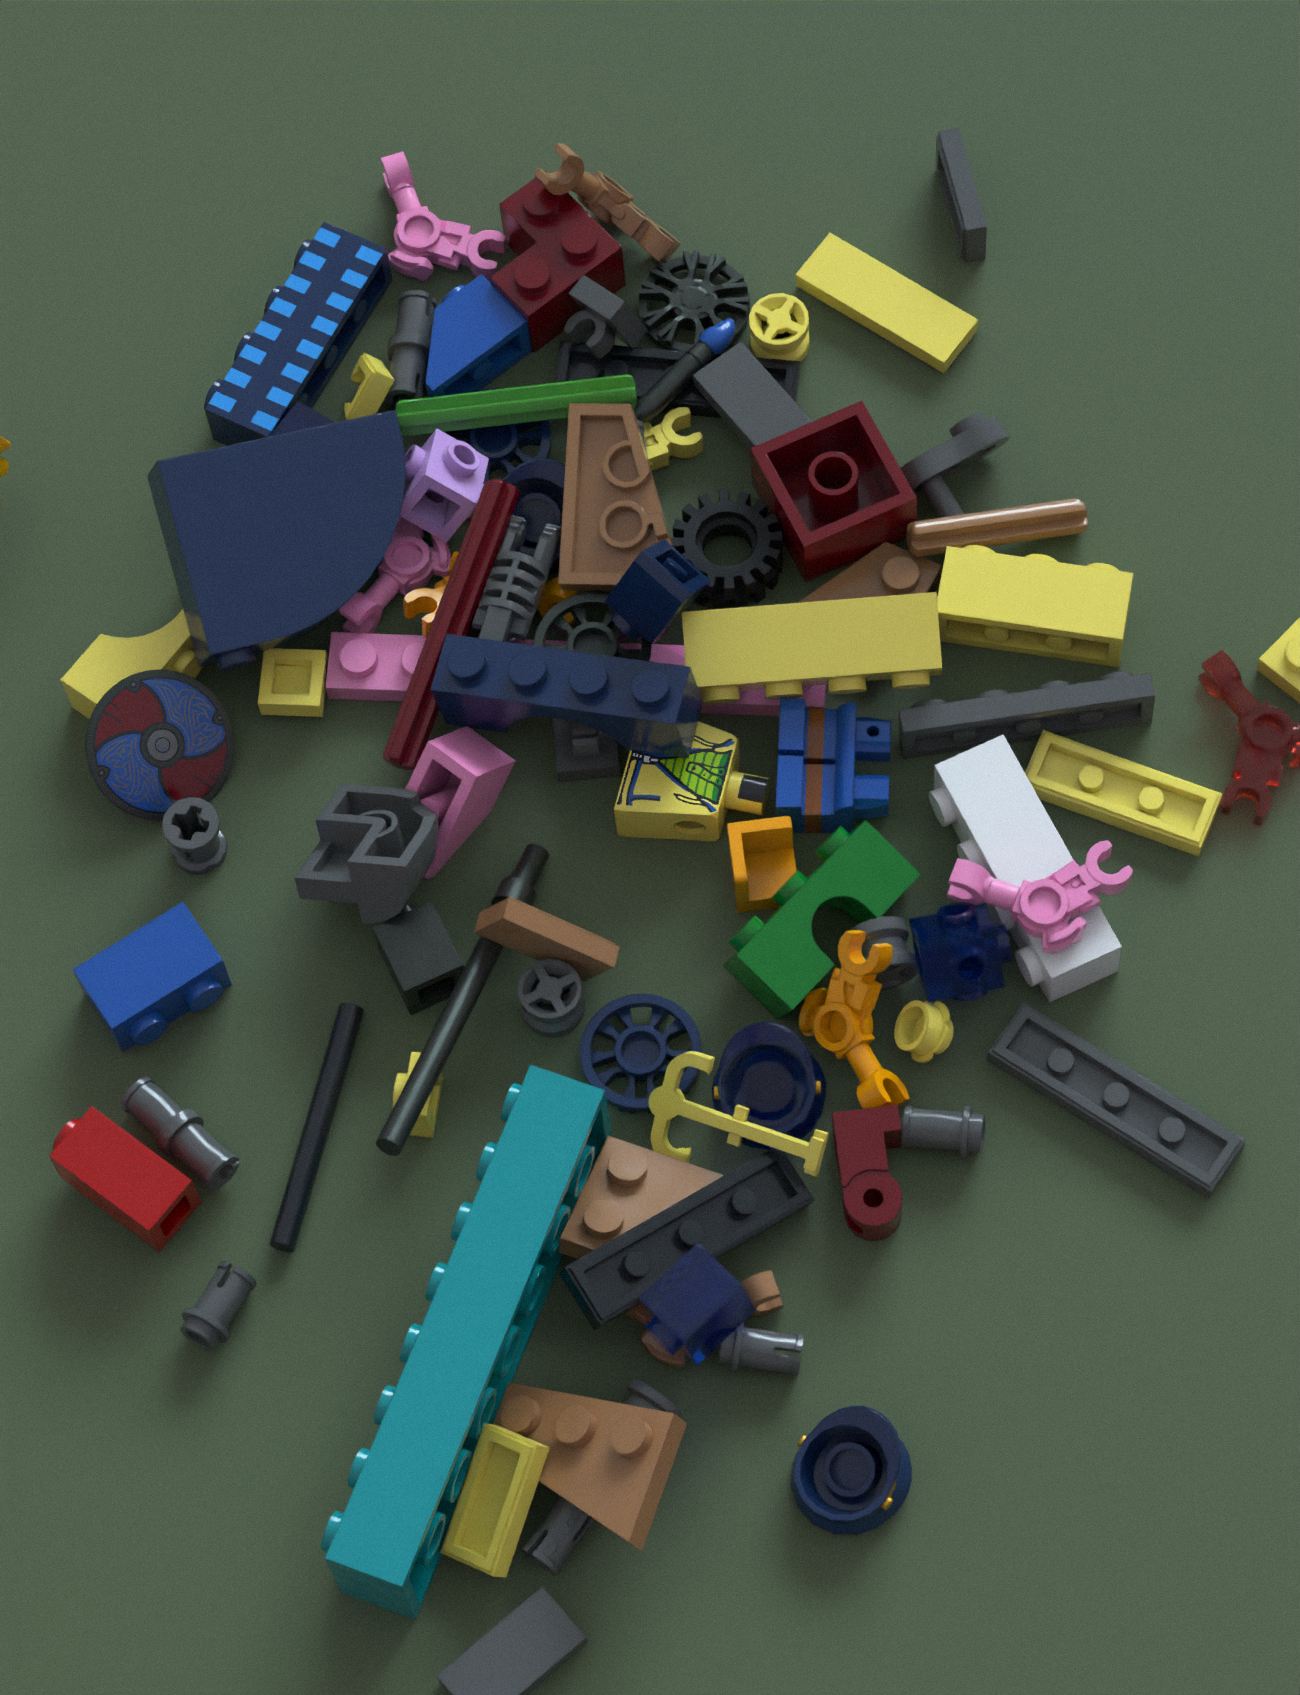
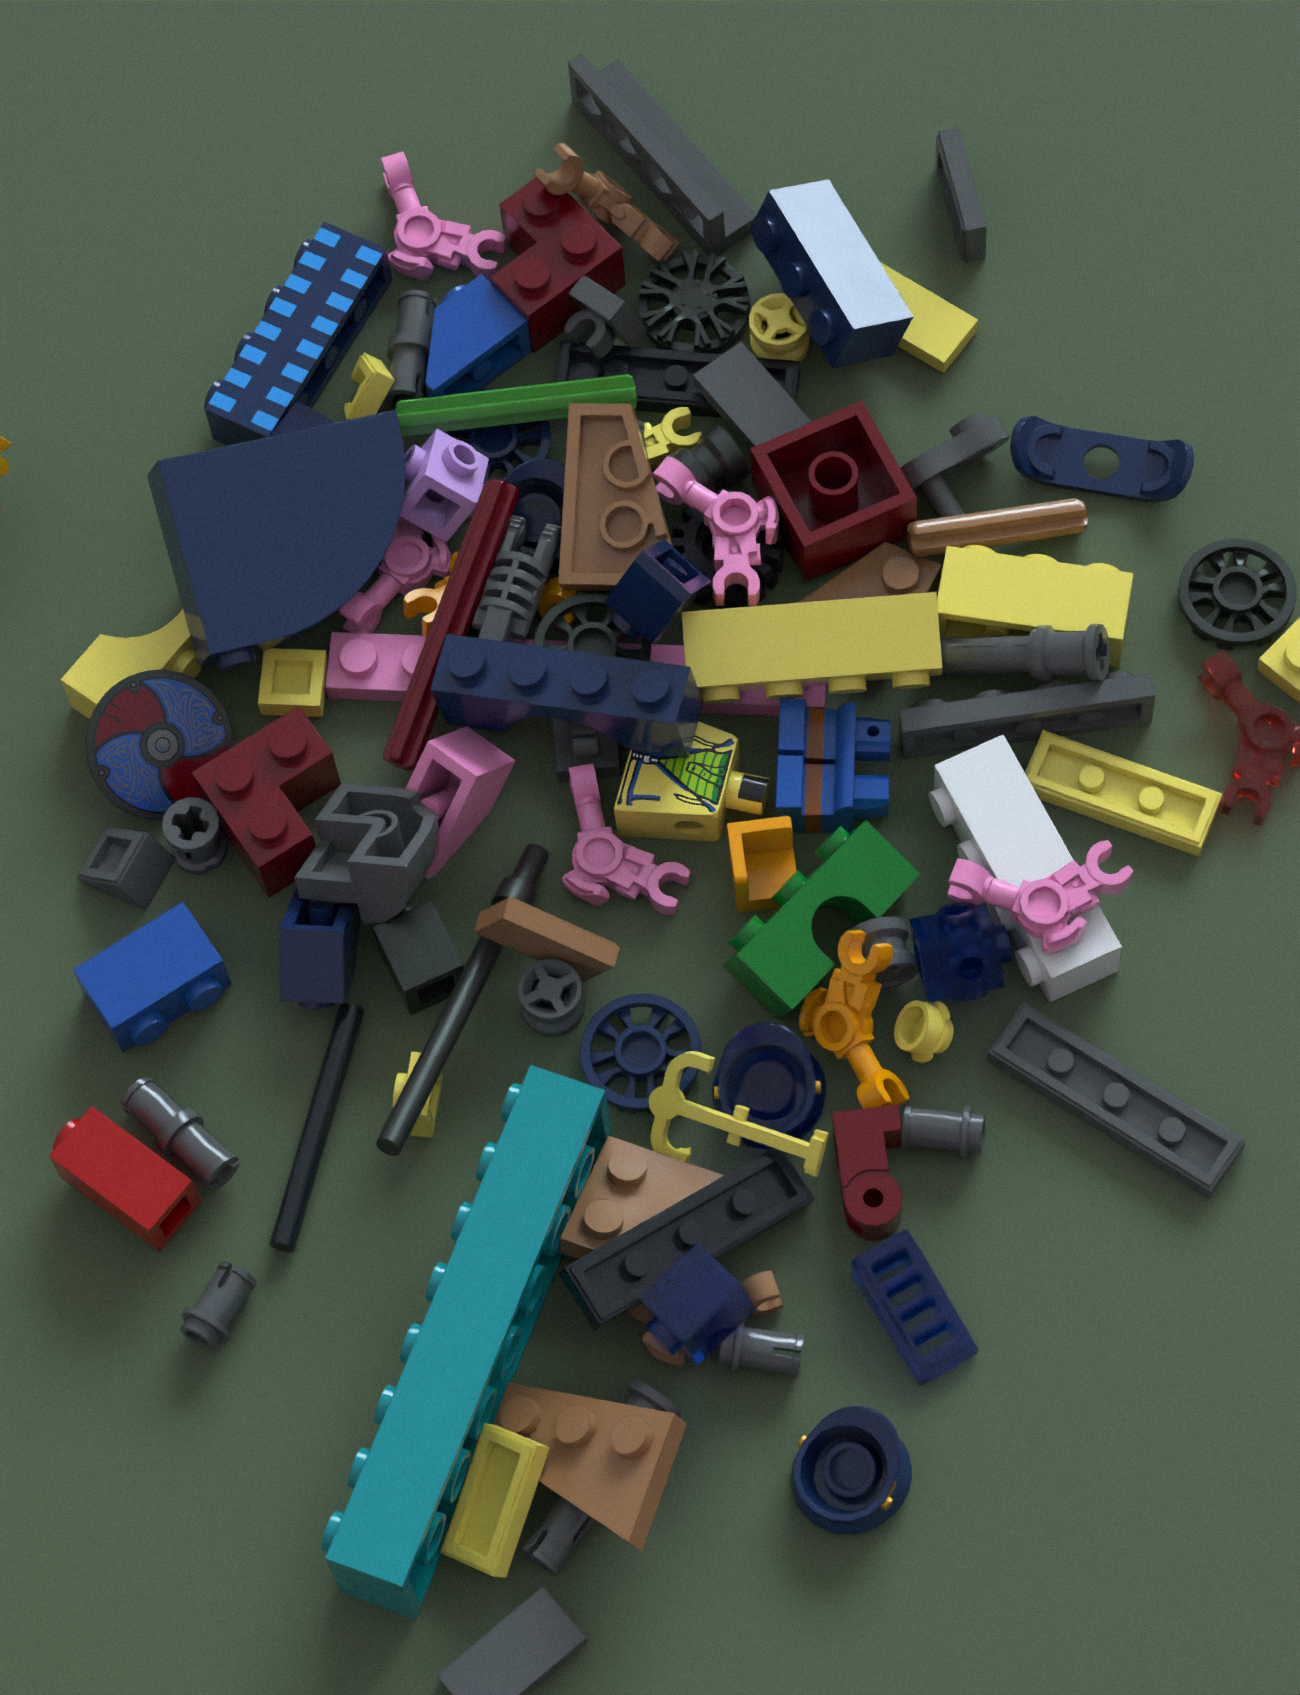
pearl dark grey piece [634,318,735,423] -> none
none -> dark grey slope [77,826,174,908]
none -> dark red brick [191,706,341,898]
none -> dark blue slope [279,888,360,1009]
none -> bright pink piece [562,763,691,915]
none -> dark grey fence [568,53,757,257]
none -> bright pink piece [653,456,779,606]
none -> pearl dark grey wheel [670,425,749,493]
none -> brick [749,179,914,368]
none -> clear blue slope [851,1229,978,1386]
none -> dark grey pin [940,624,1110,682]
none -> dark blue piece [1010,416,1194,502]
none -> pearl dark grey wheel [1178,538,1296,651]

